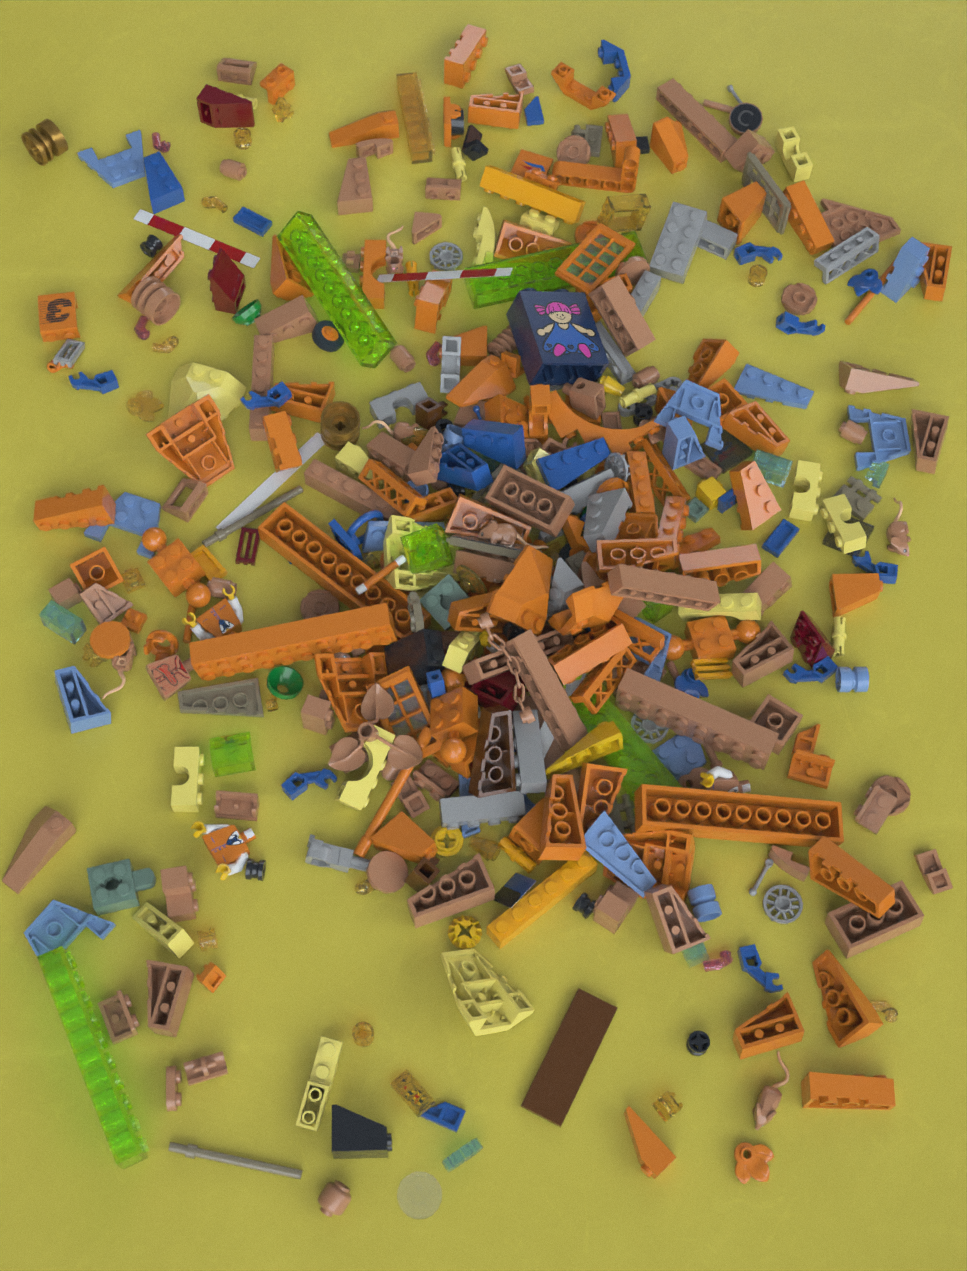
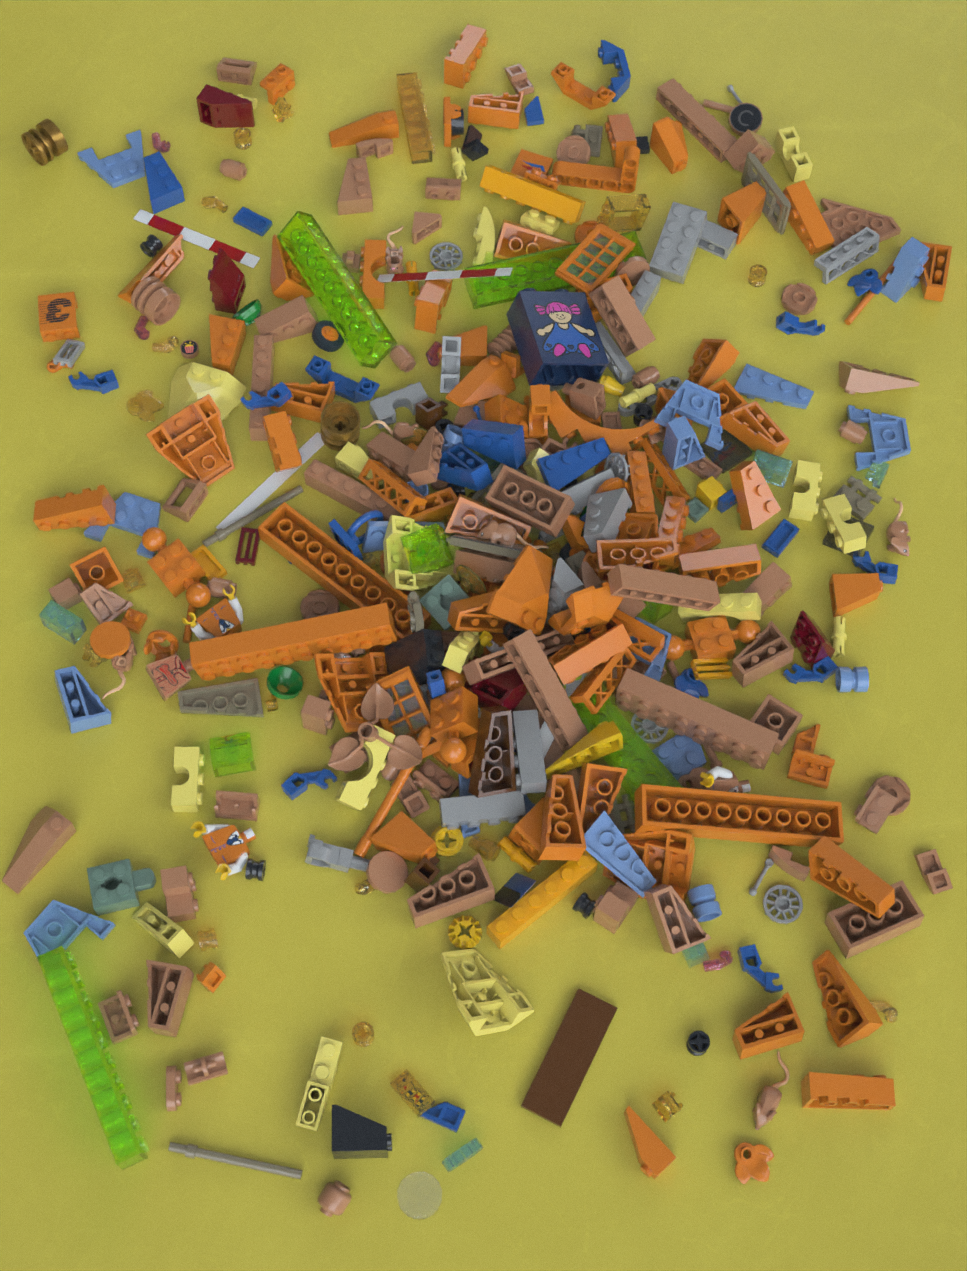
orange bar [355,555,407,595] -> none
nougat piece [477,612,536,724] -> none
blue piece [734,242,783,265] -> none
nougat wedge [910,409,949,474] -> none
none -> tile [180,340,199,359]
none -> orange wedge [209,314,247,376]
none -> blue slope [305,355,380,403]

